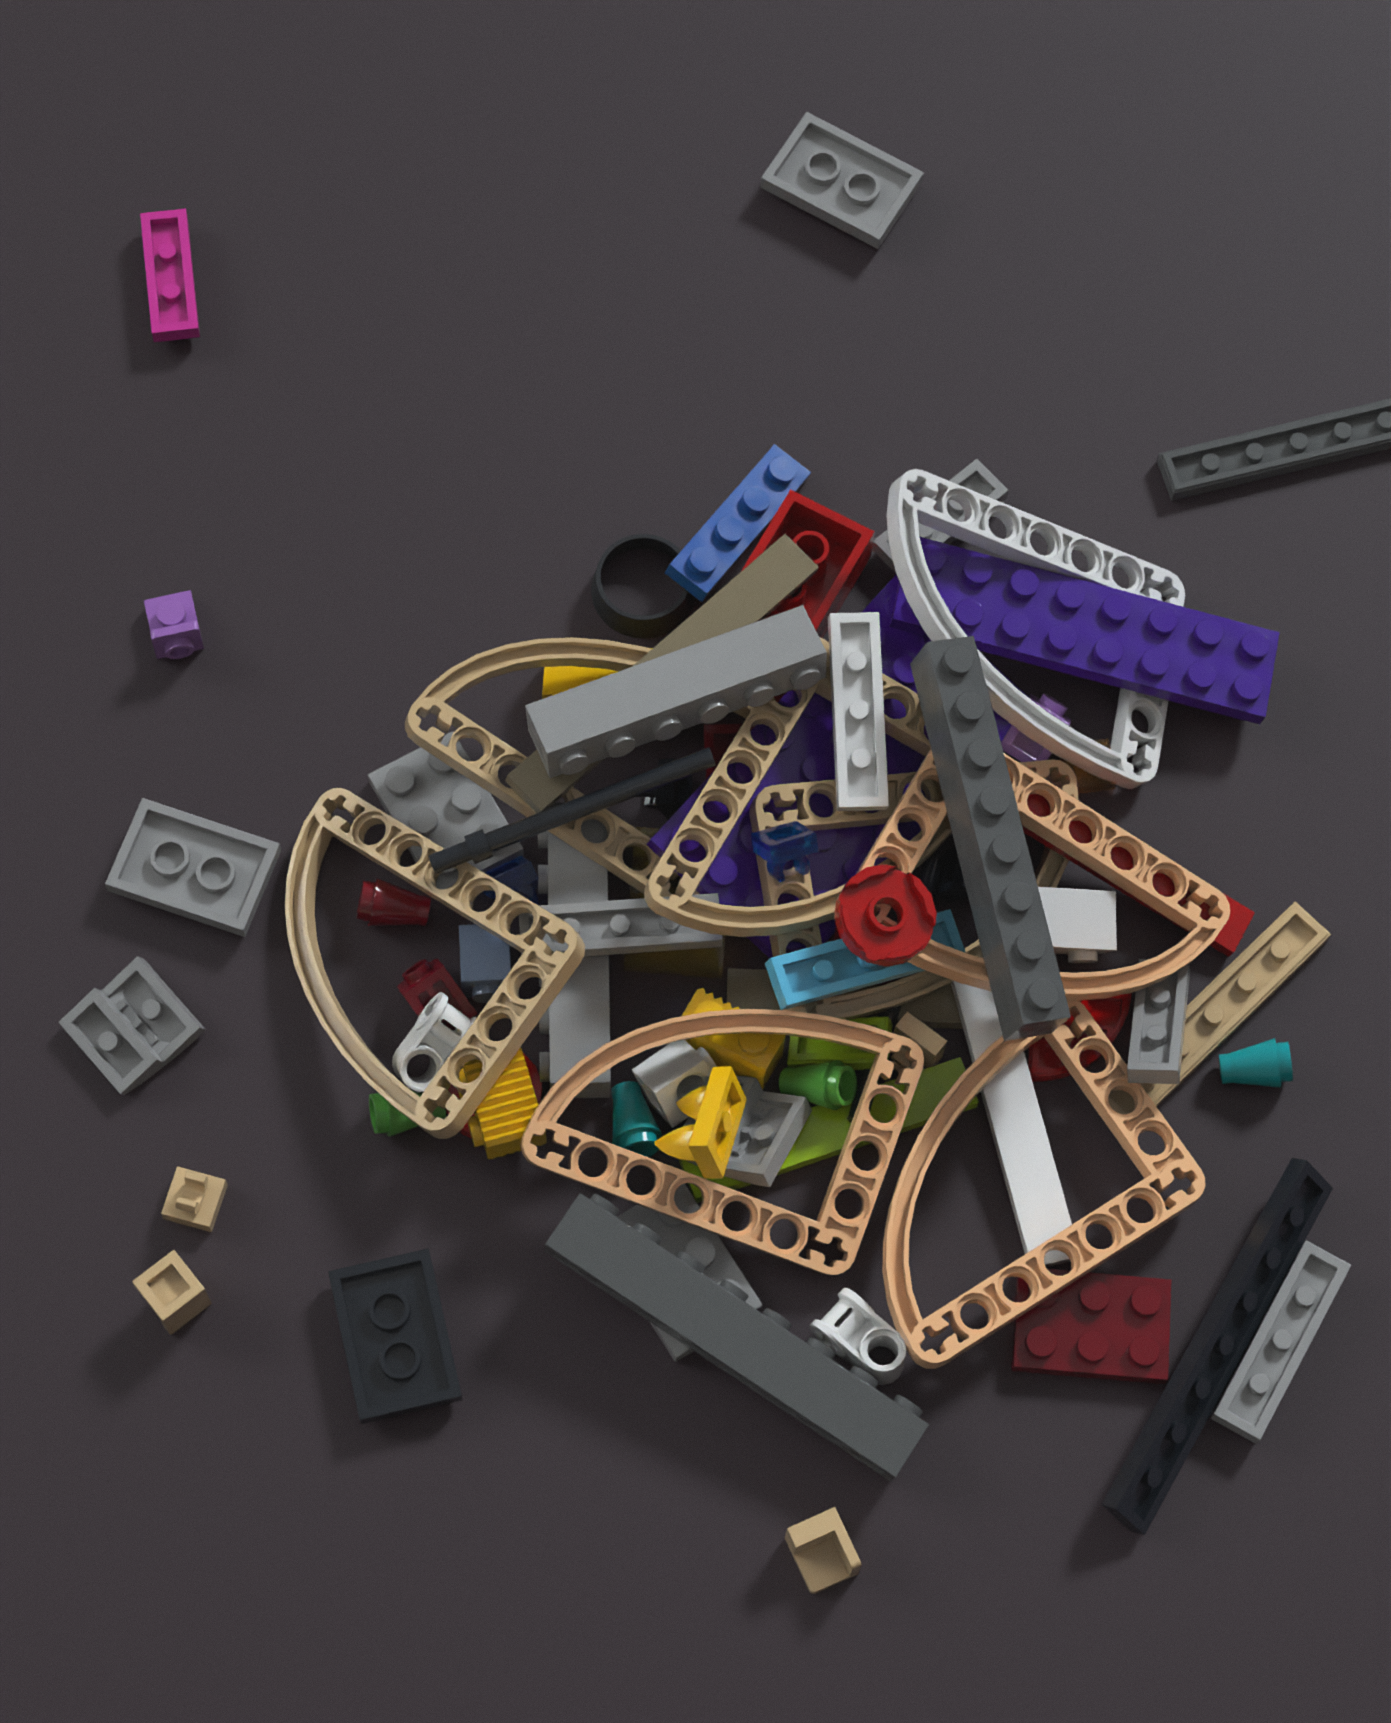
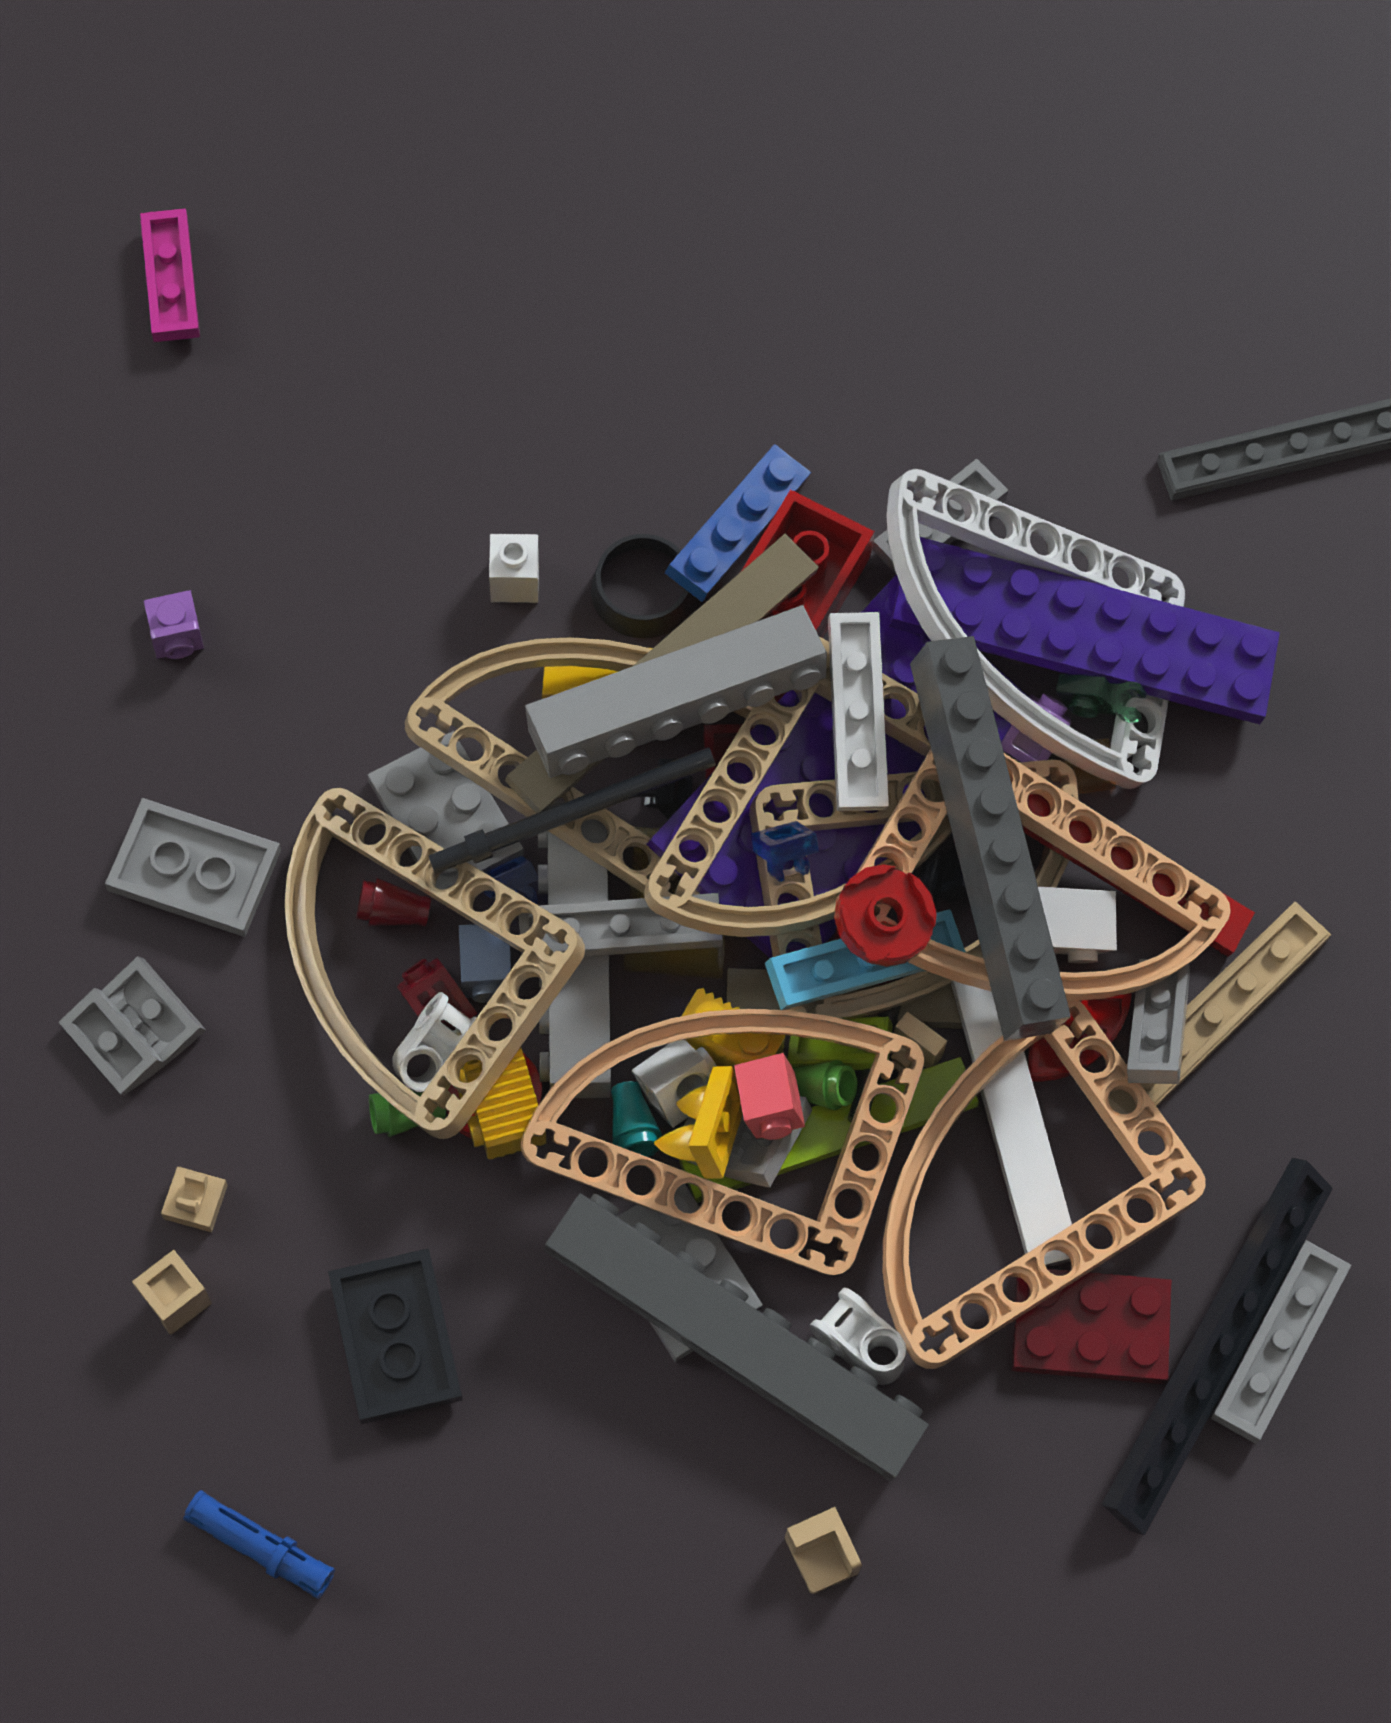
light grey plate [760,112,924,249] -> none
teal cone [1218,1038,1293,1088] -> none
none -> blue pin [183,1490,335,1599]
none -> white brick [489,534,539,603]
none -> coral brick [734,1053,805,1140]
none -> clear green plate [1056,674,1147,723]

